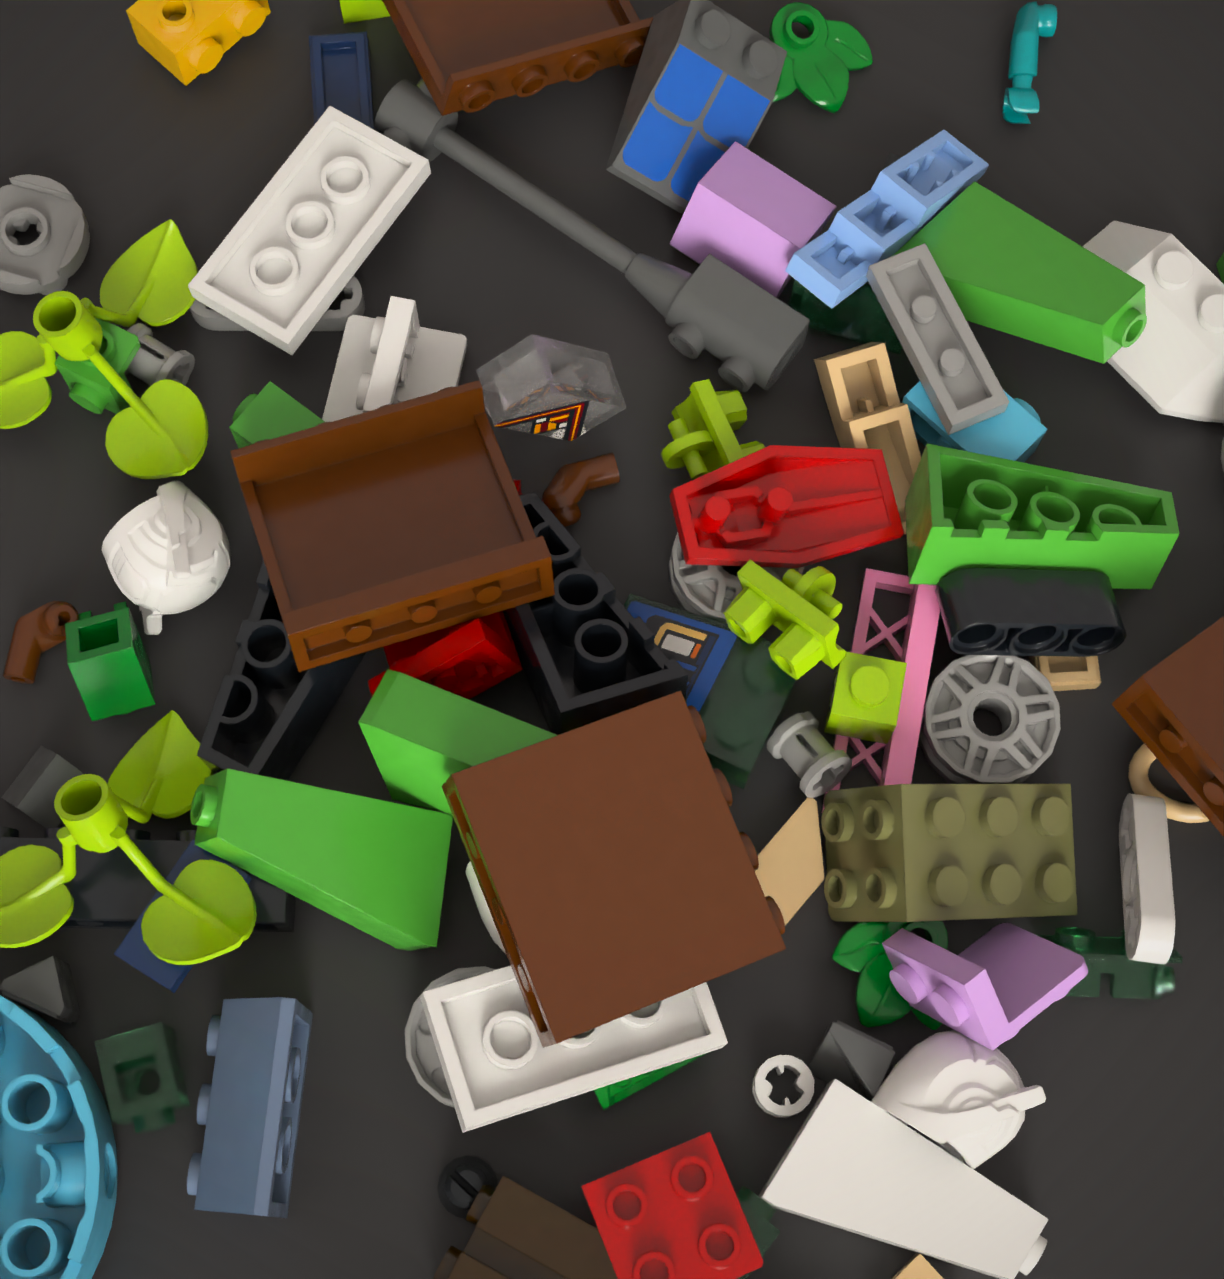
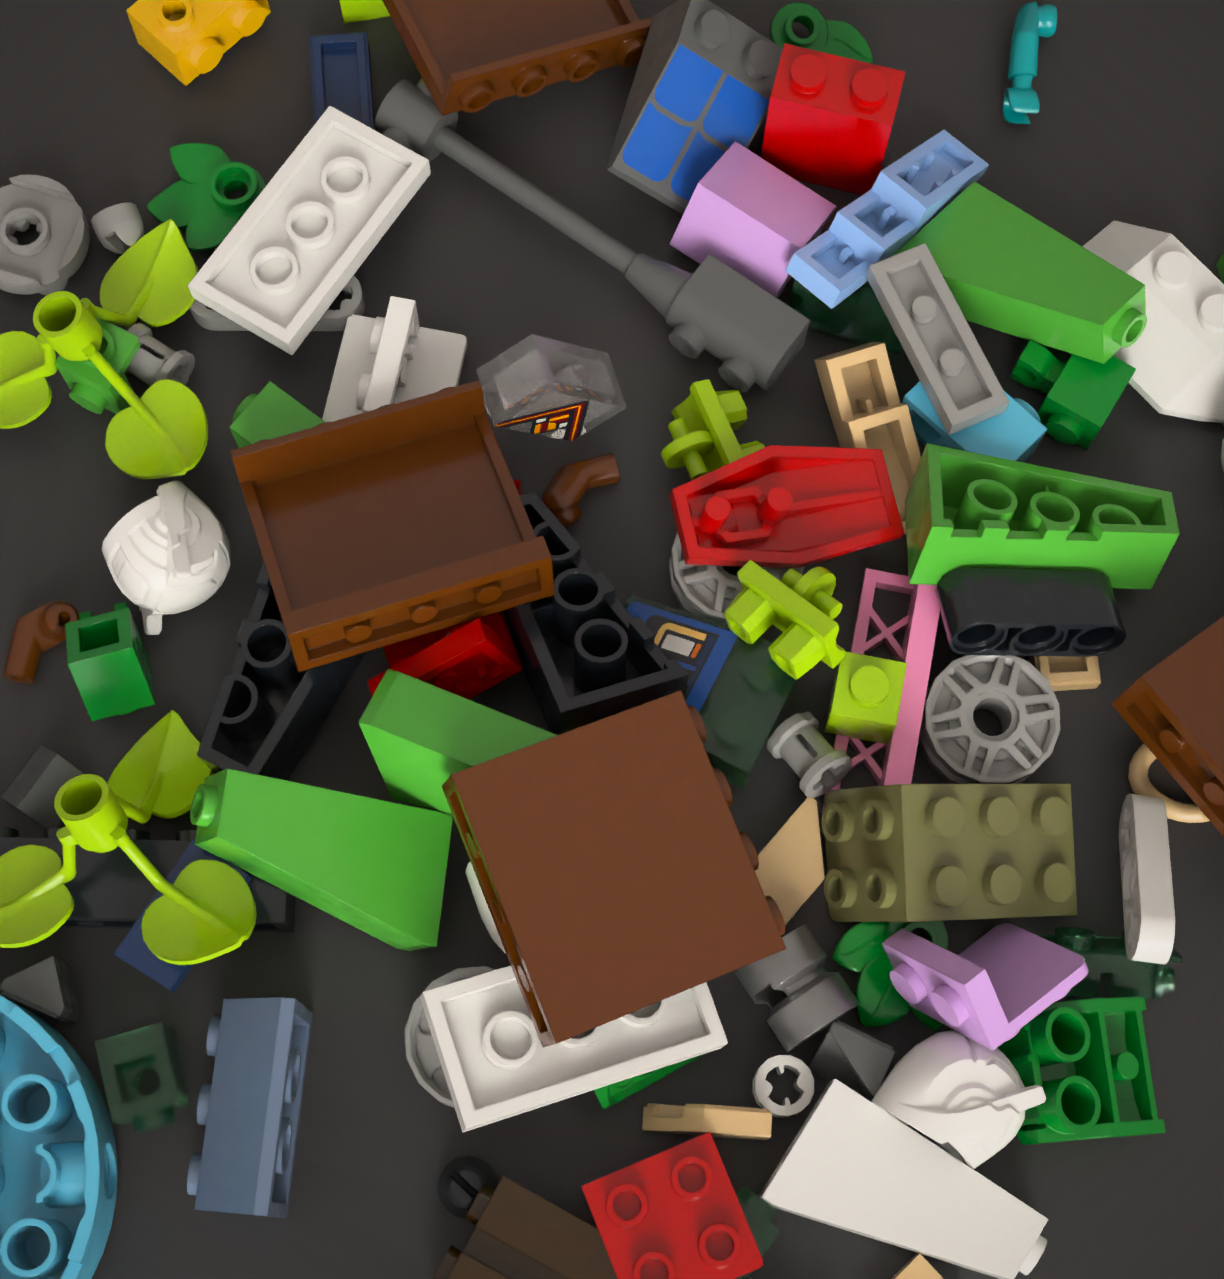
none -> light grey hinge [91,202,145,254]
none -> green plate [147,143,266,251]
none -> tan tile [642,1103,772,1141]
none -> flat silver wheel [735,925,860,1052]
none -> red brick [761,43,906,195]
none -> green slope [997,997,1166,1145]
none -> green brick [1010,339,1136,450]

